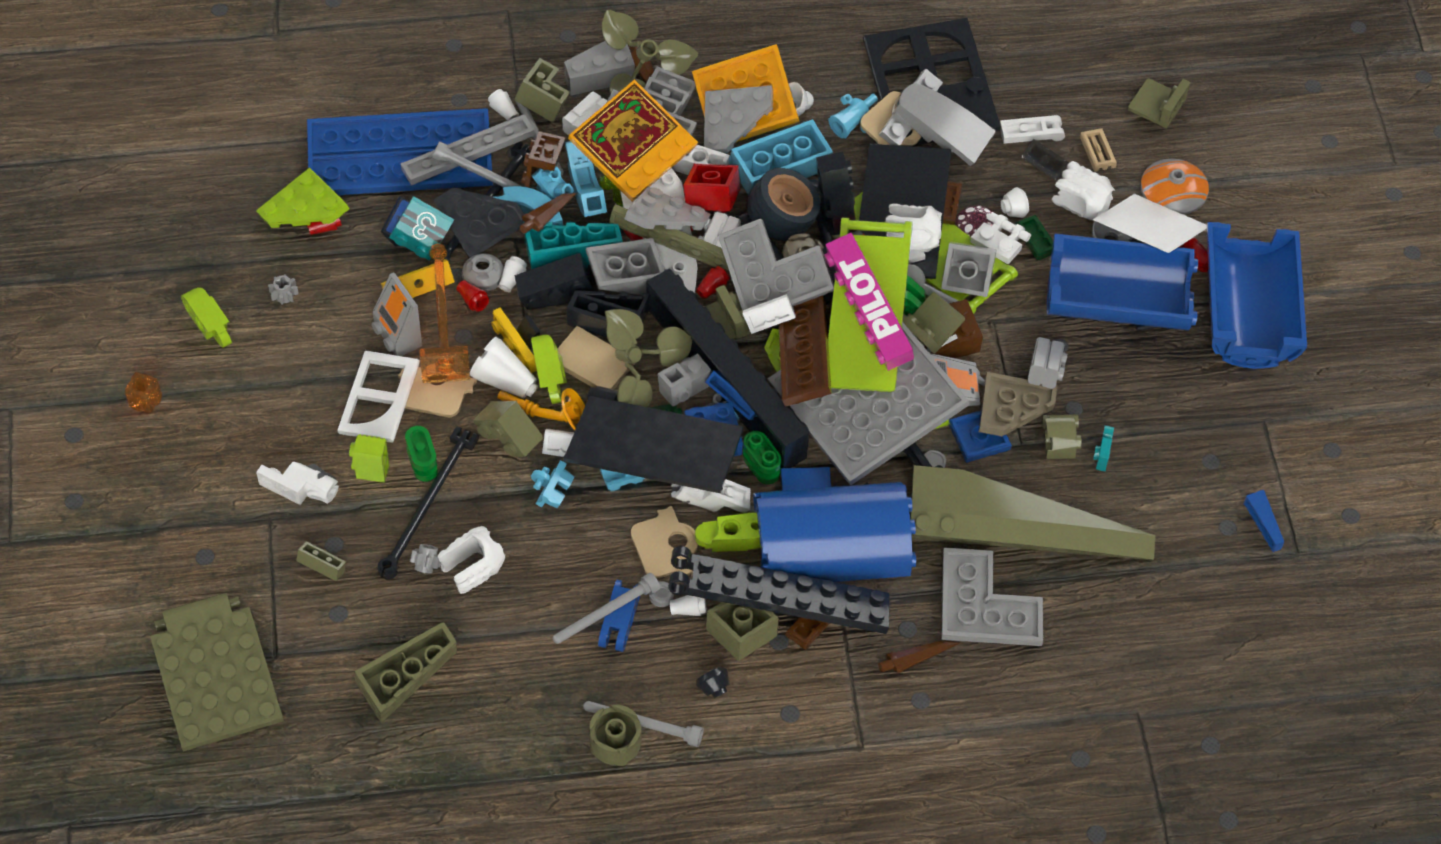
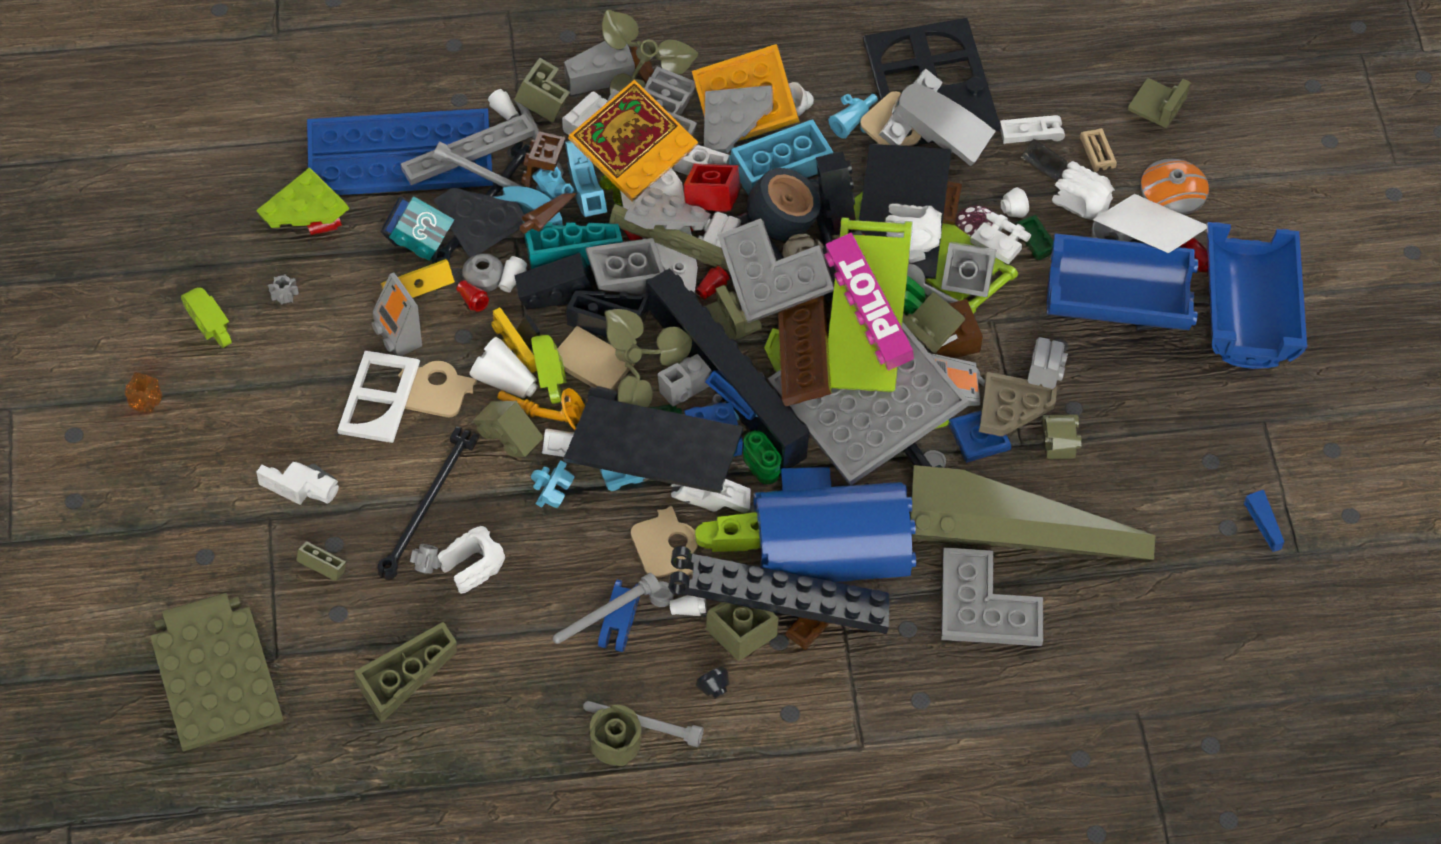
lime brick [349,434,390,483] -> none
green brick [405,426,438,482] -> none
clear orange tile [419,244,471,383] -> none
white plate [743,294,796,334] -> none
reddish brown bar [878,640,961,673] -> none
teal plate [1093,426,1114,471] -> none

